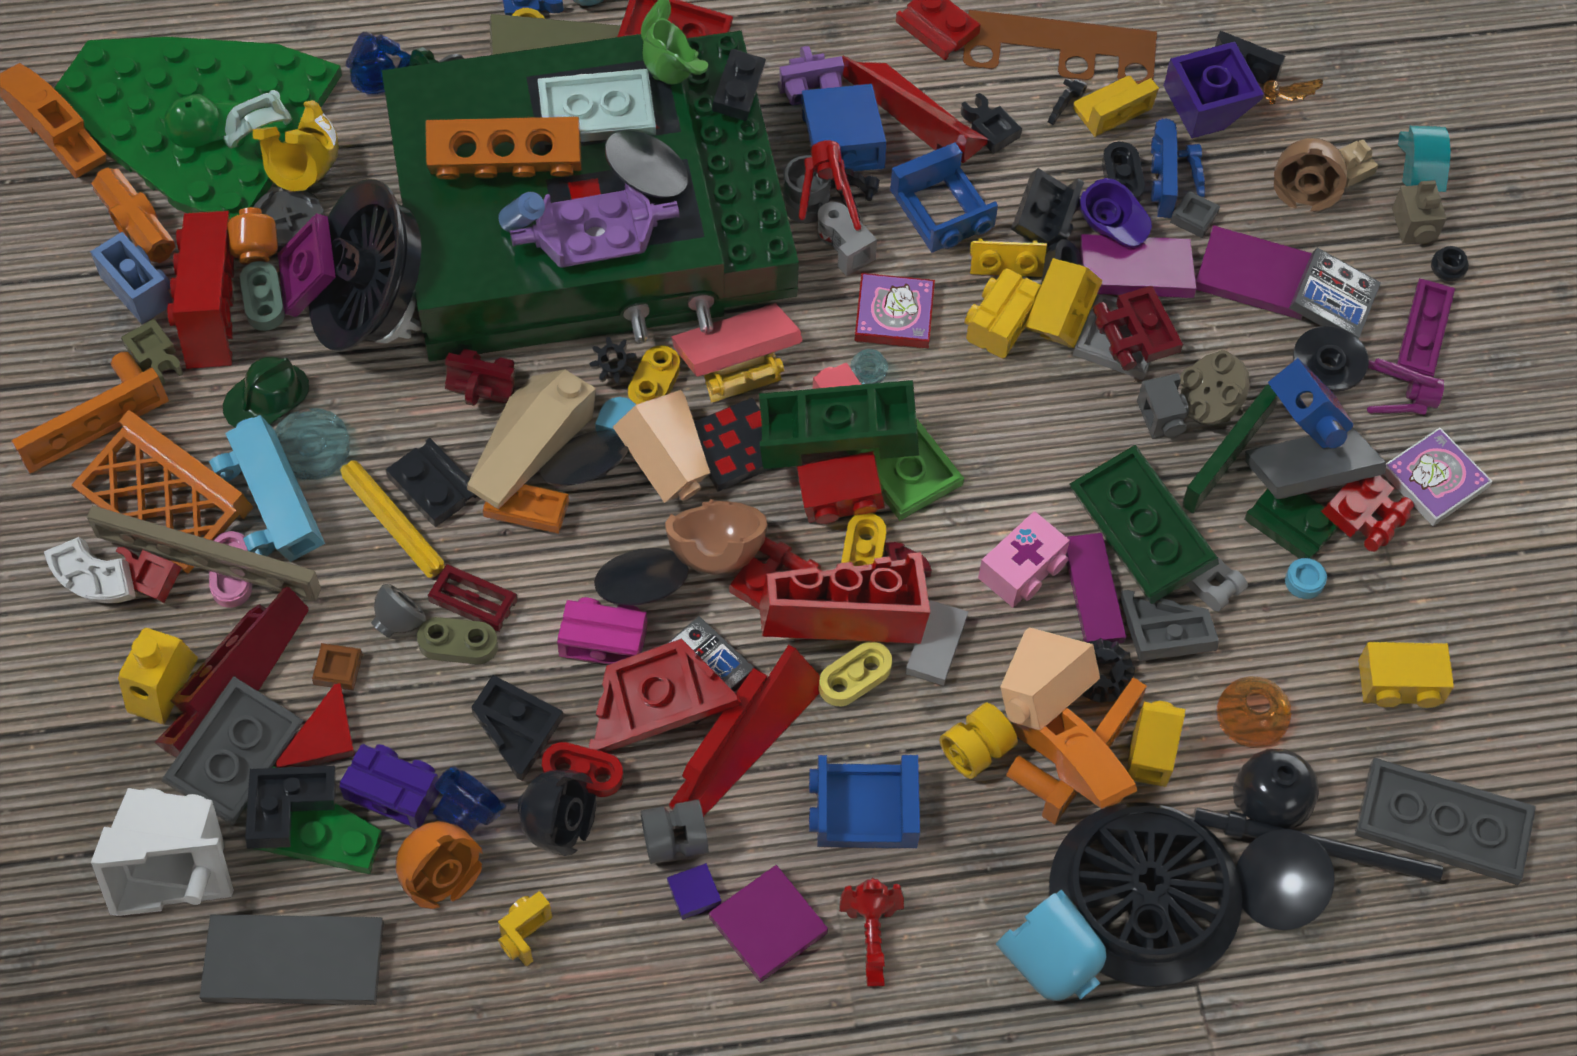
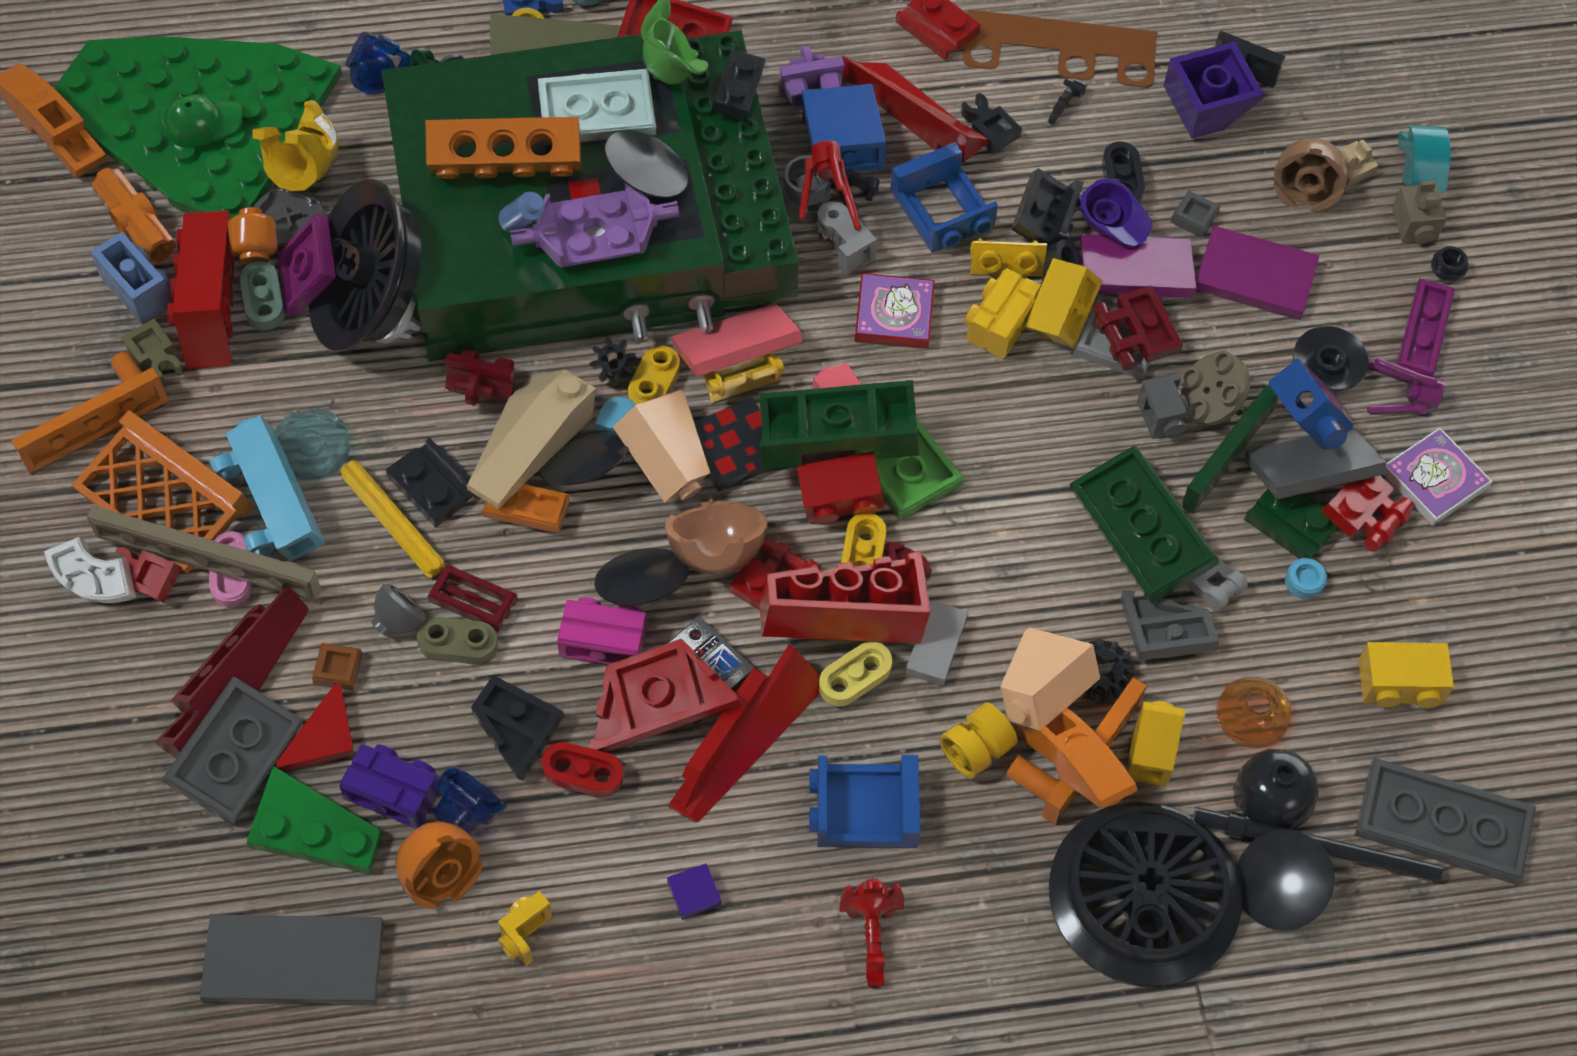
white piece [91,788,234,916] -> none
yellow torso [118,628,198,725] -> none
dark green piece [223,357,309,428] -> none
light aqua helmet [224,90,292,149] -> none
black plate [245,766,336,849] -> none
black cylinder [518,769,597,856] -> none
dark grey wheel [640,799,709,864] -> none
magenta tile [709,865,828,983] -> none
clear light blue plate [850,349,888,384] -> none
bright pink brick [978,511,1070,608] -> none
medium azure cylinder [996,889,1106,1001] -> none
magenta tile [1066,533,1126,644] -> none
yellow panel [1073,76,1159,137] -> none
blue hinge [1151,118,1178,218] -> none
blue piece [1177,144,1205,197] -> none
clear orange piece [1263,79,1323,104] -> none
tile [1289,247,1381,339] -> none

